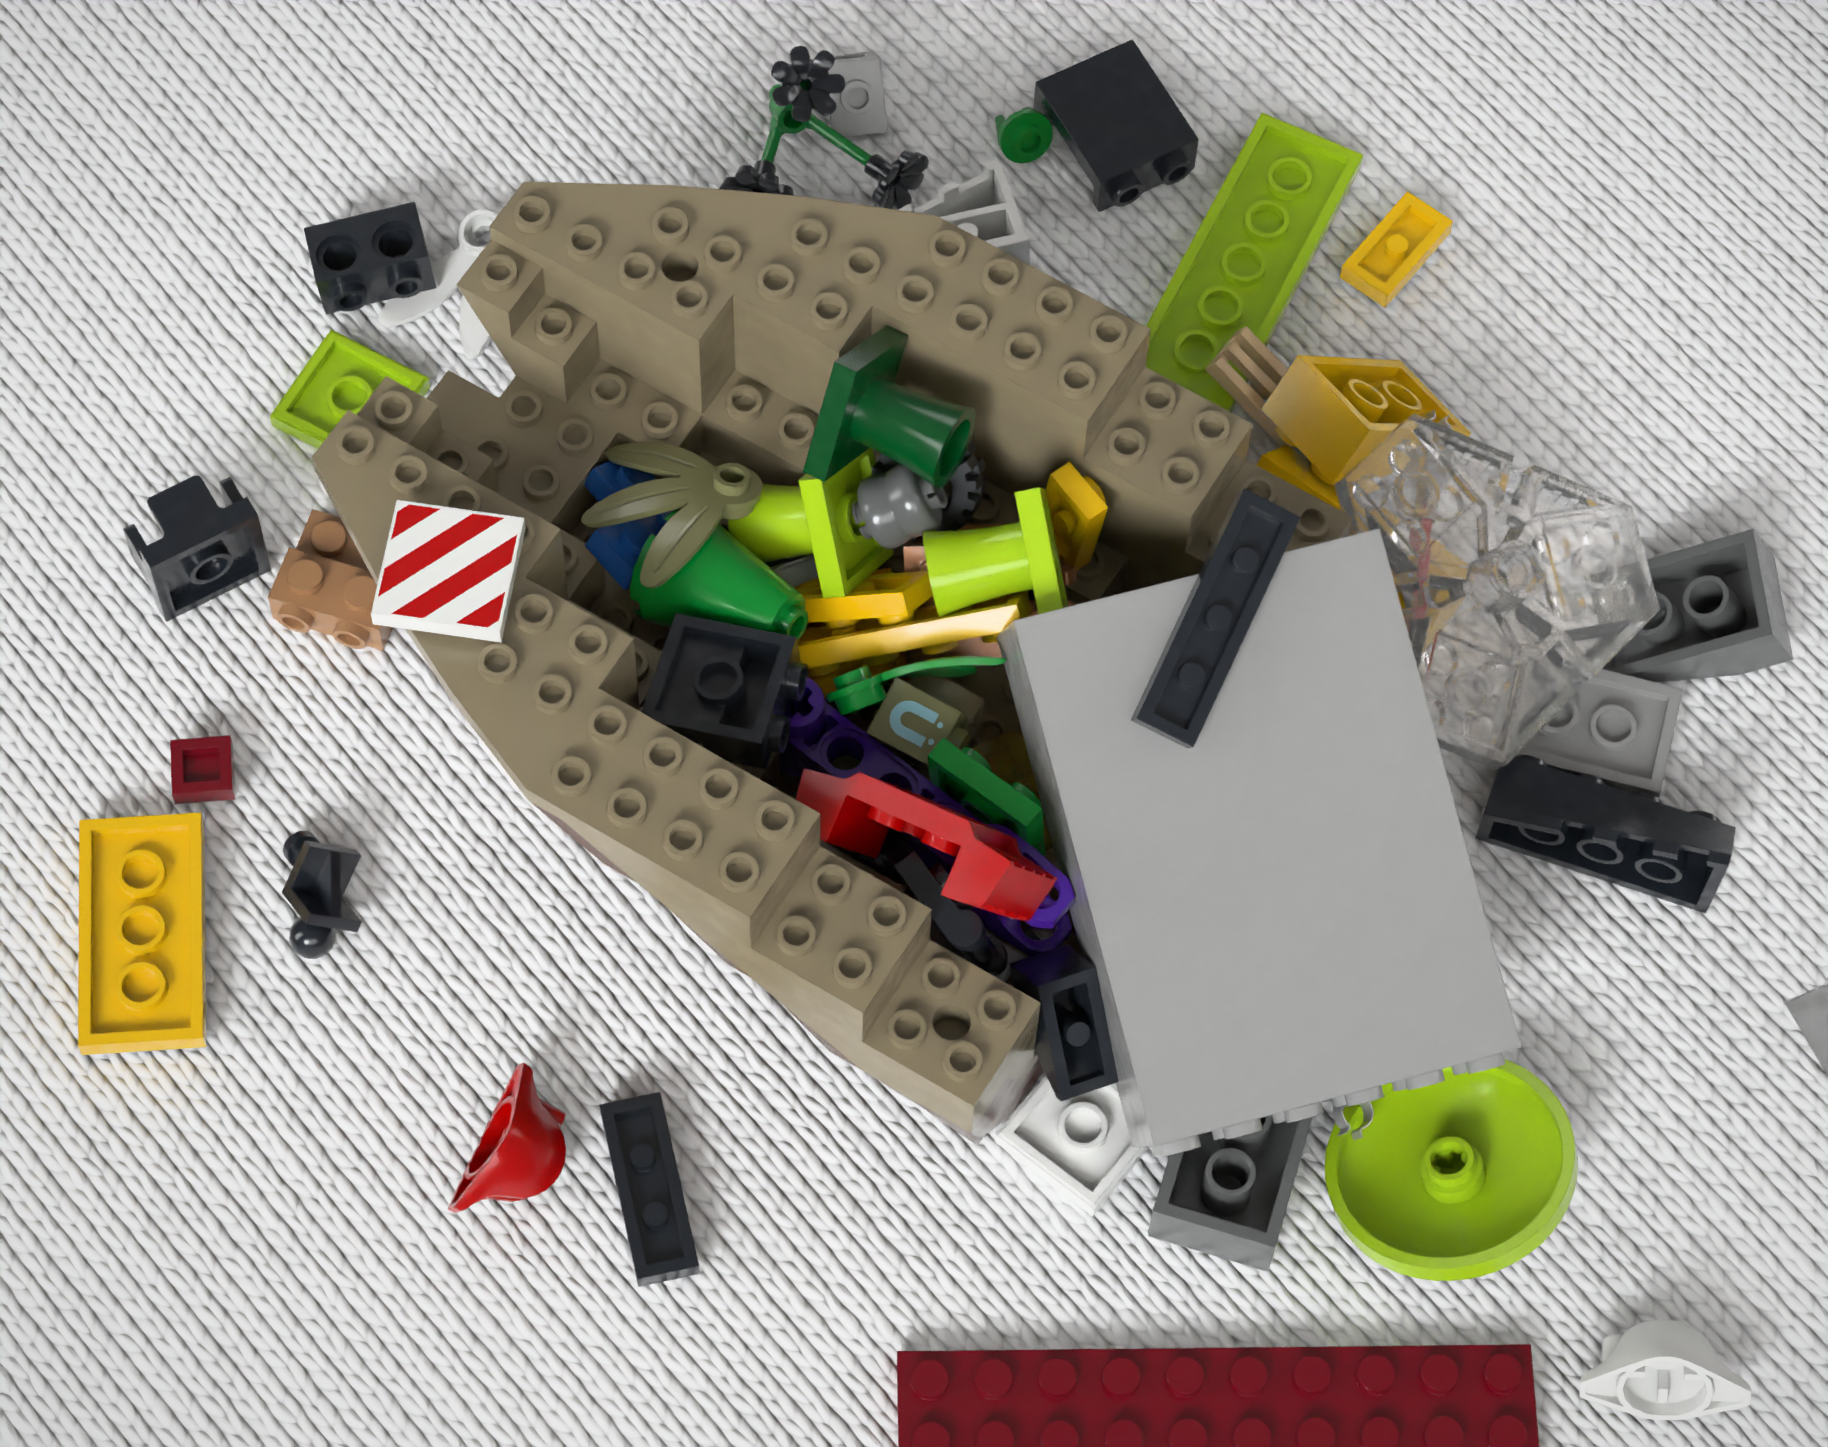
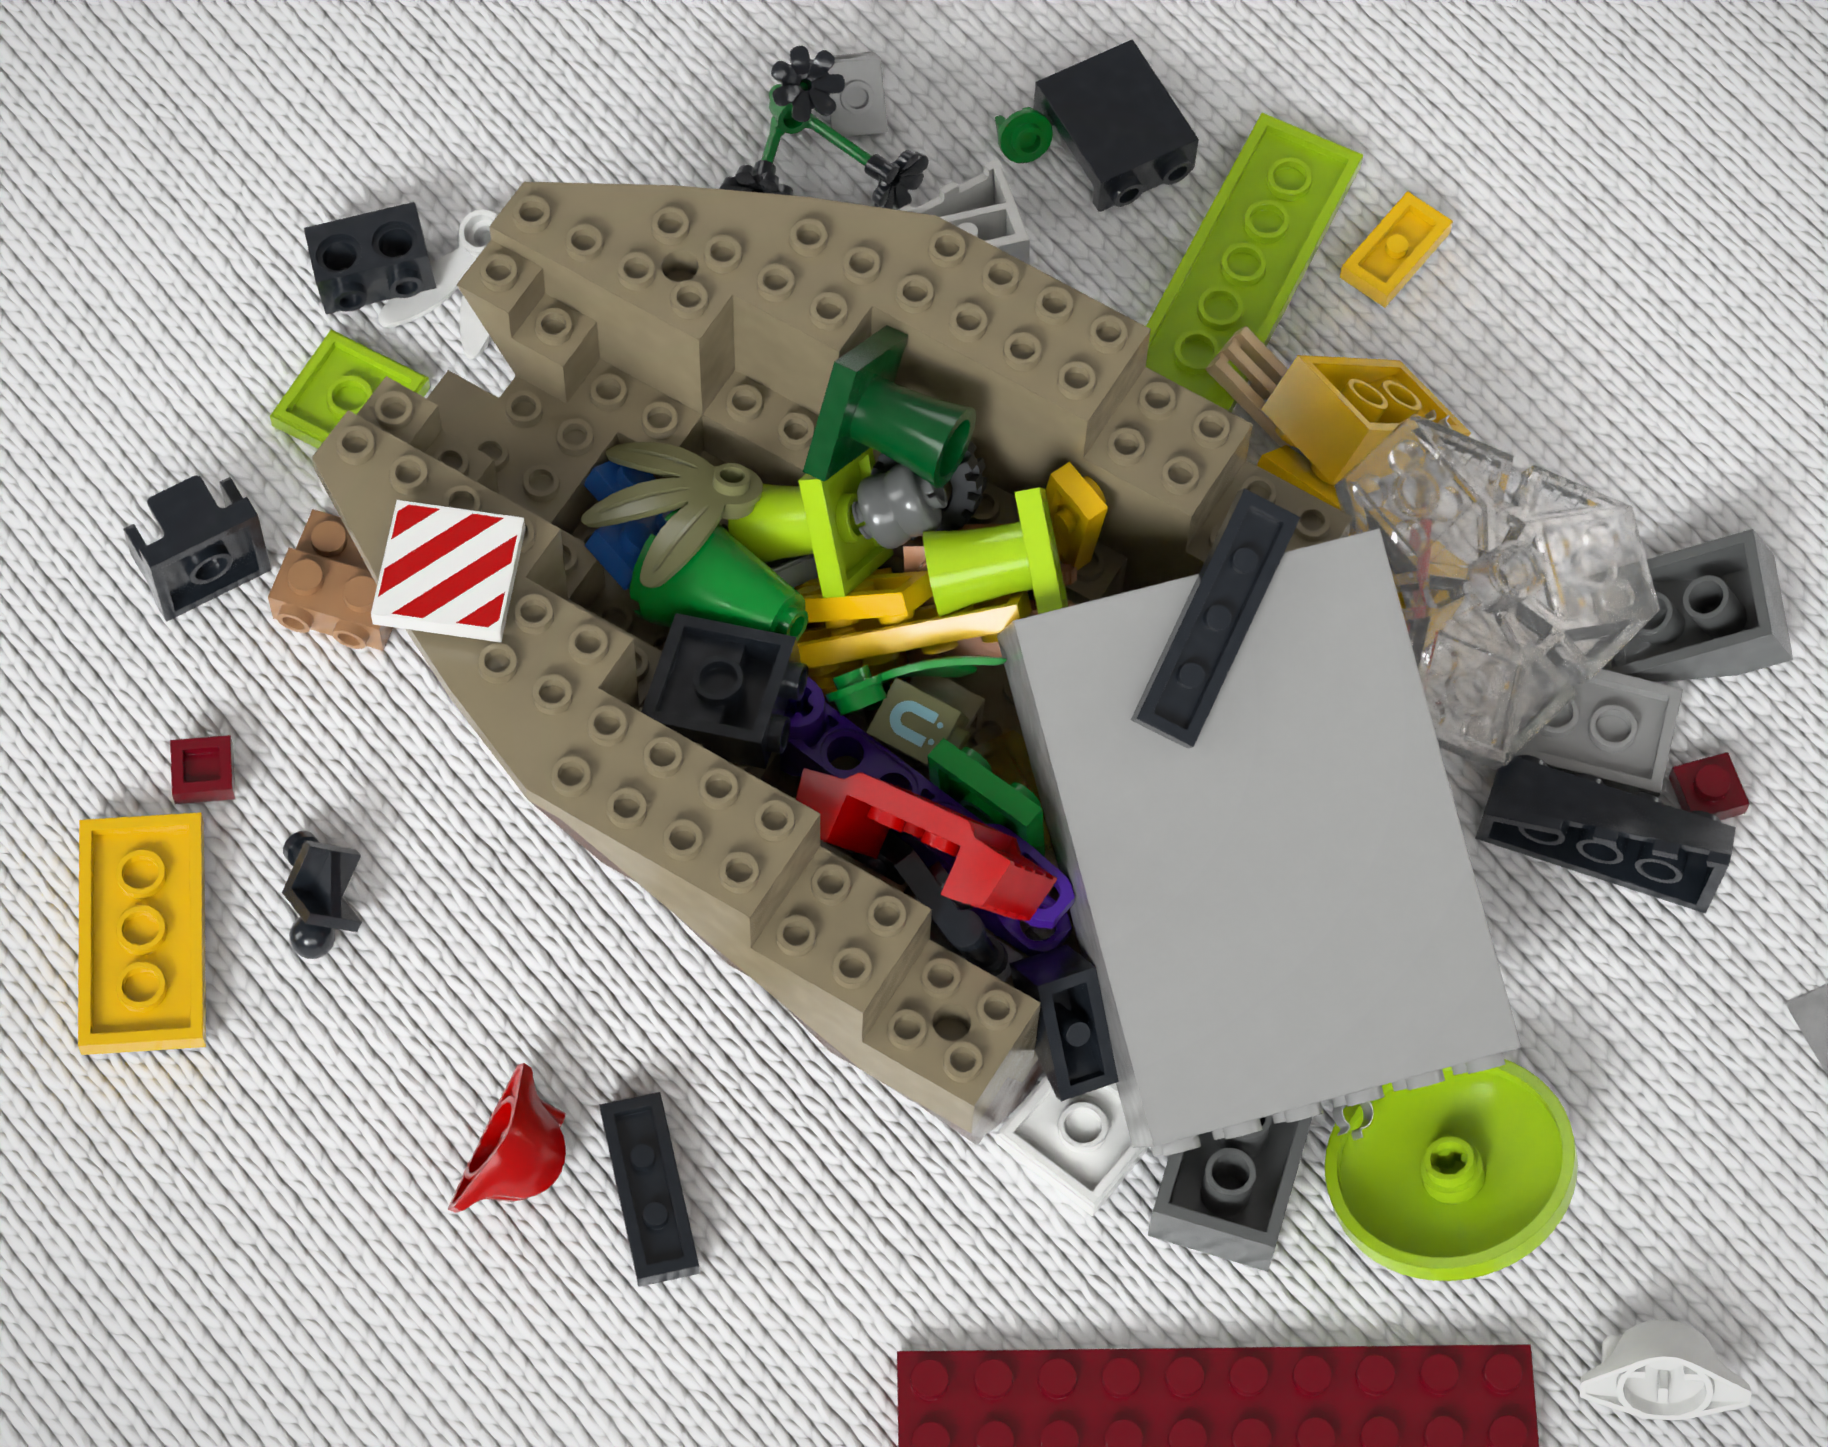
none -> dark red plate [1668,752,1750,820]

